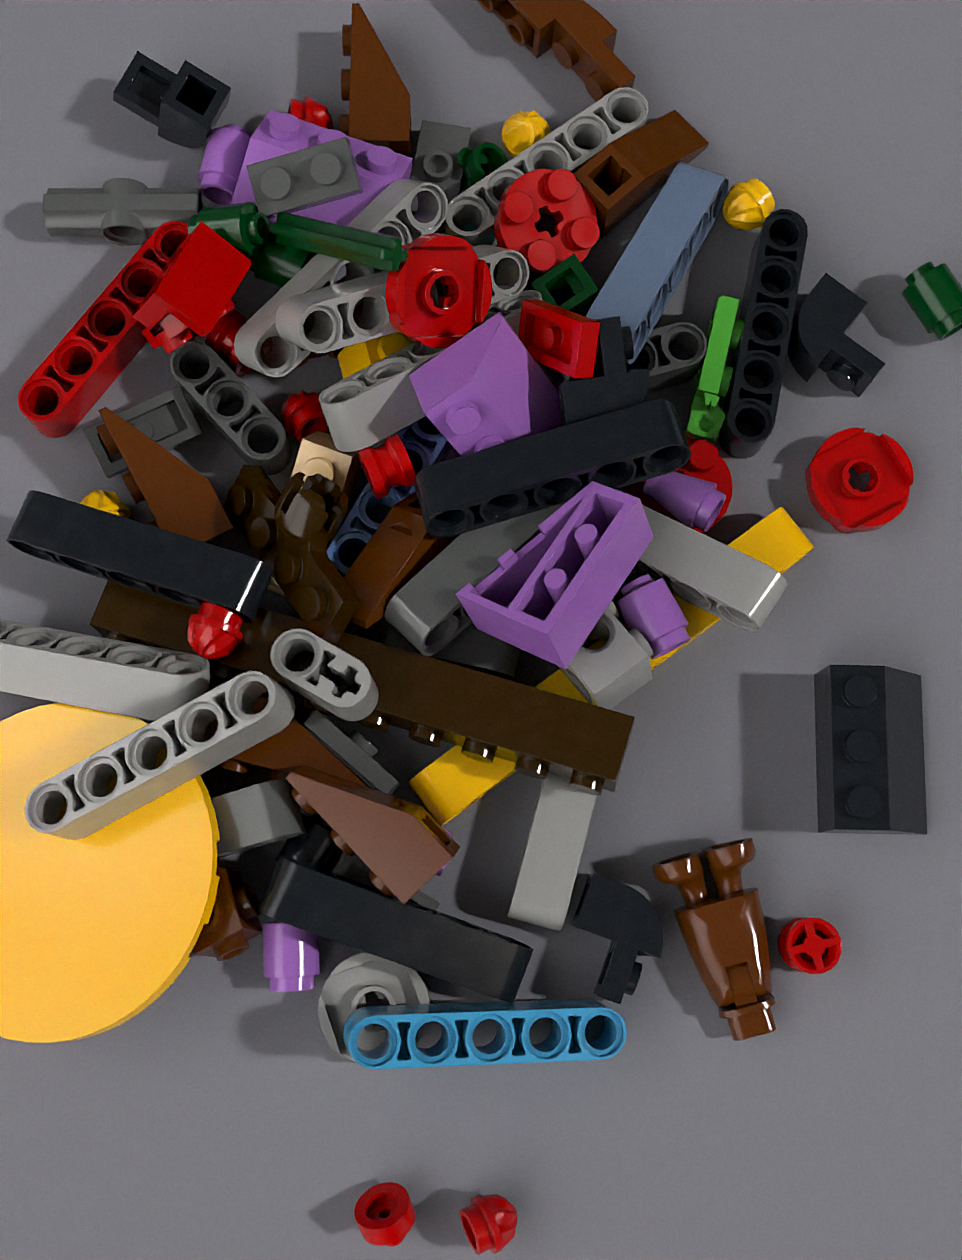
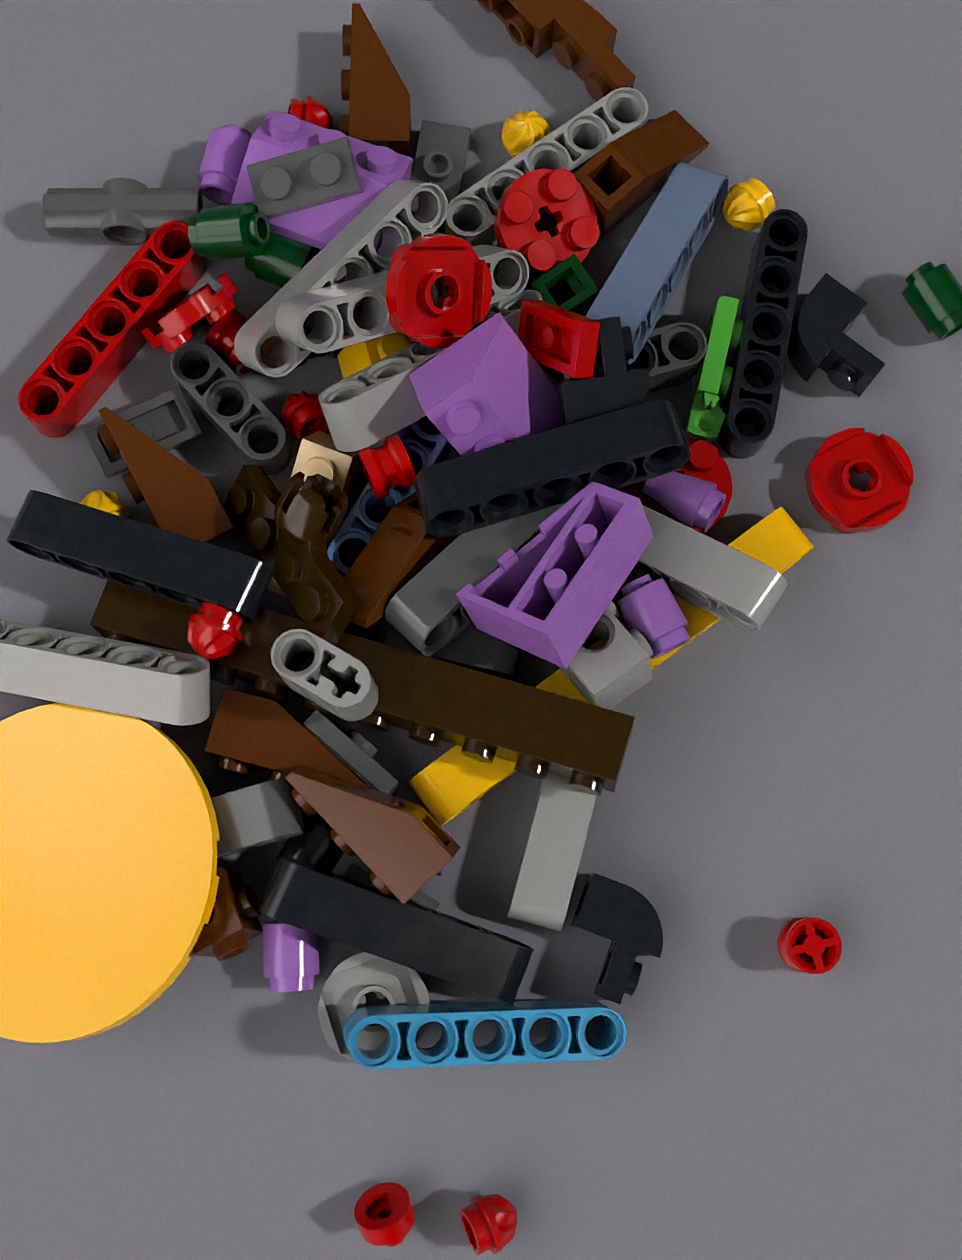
light grey beam [25,671,295,840] -> none
black brick [113,51,231,148] -> none
red panel [133,221,252,337] -> none
dark green axle [269,212,408,272] -> none
dark green plate [456,142,508,188] -> none
reddish brown piece [652,838,776,1041] -> none
black slope [814,665,927,835] -> none

